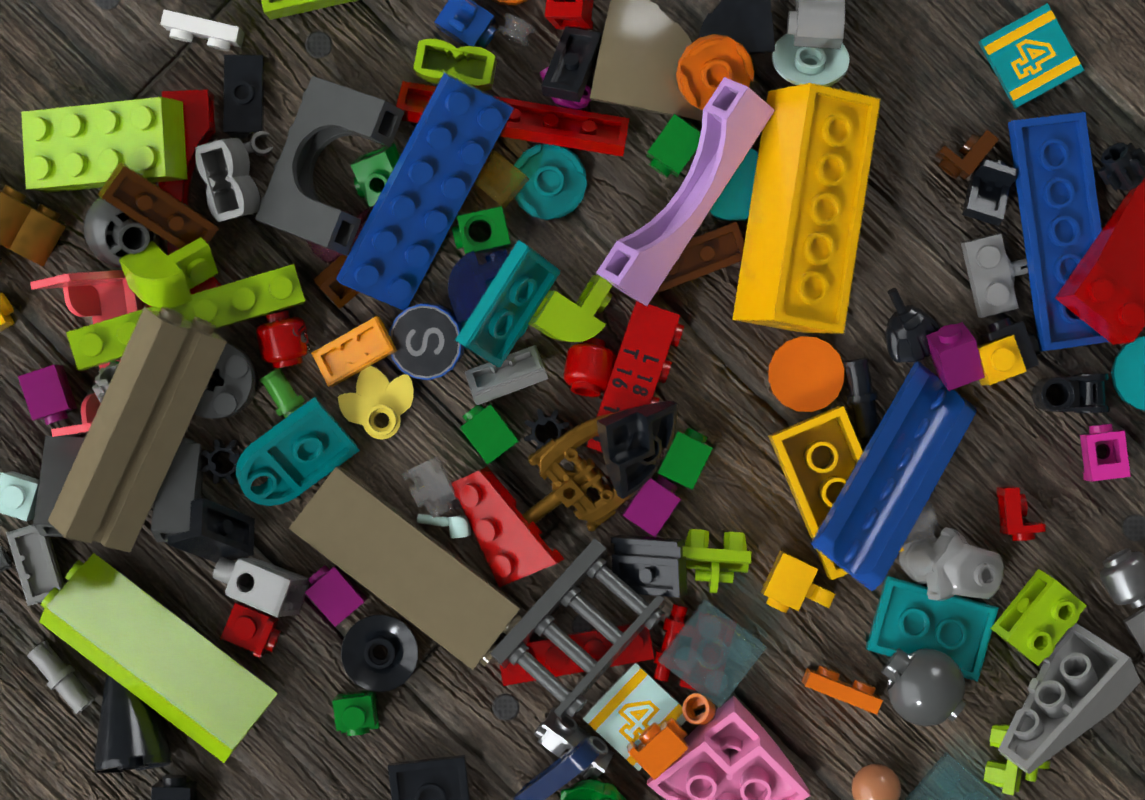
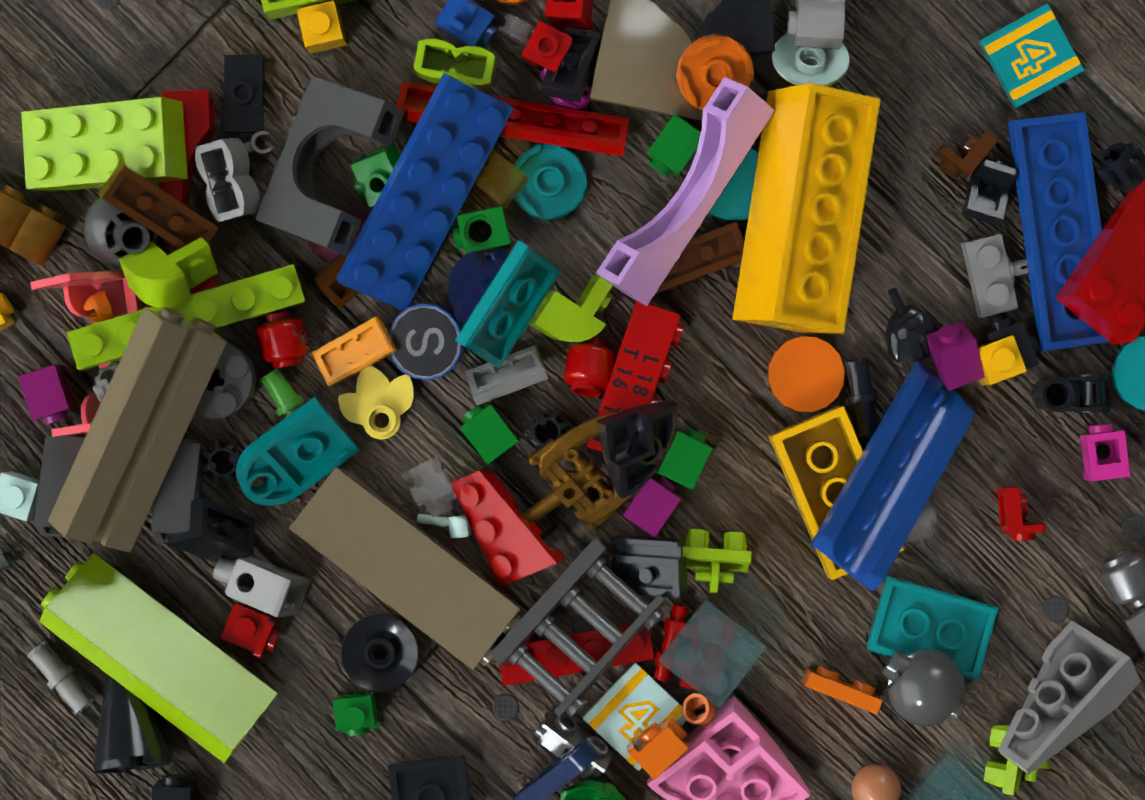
light grey plate [6,525,65,606] -> none
white plate [160,9,245,51] -> none
magenta brick [305,565,368,627] -> none
yellow brick [760,550,836,613] -> none
light grey head [899,527,1004,601] -> none
lime brick [990,569,1087,666] -> none
none -> orange hinge [84,290,115,323]
none -> yellow brick [296,0,347,54]
none -> red bracket [521,21,573,73]

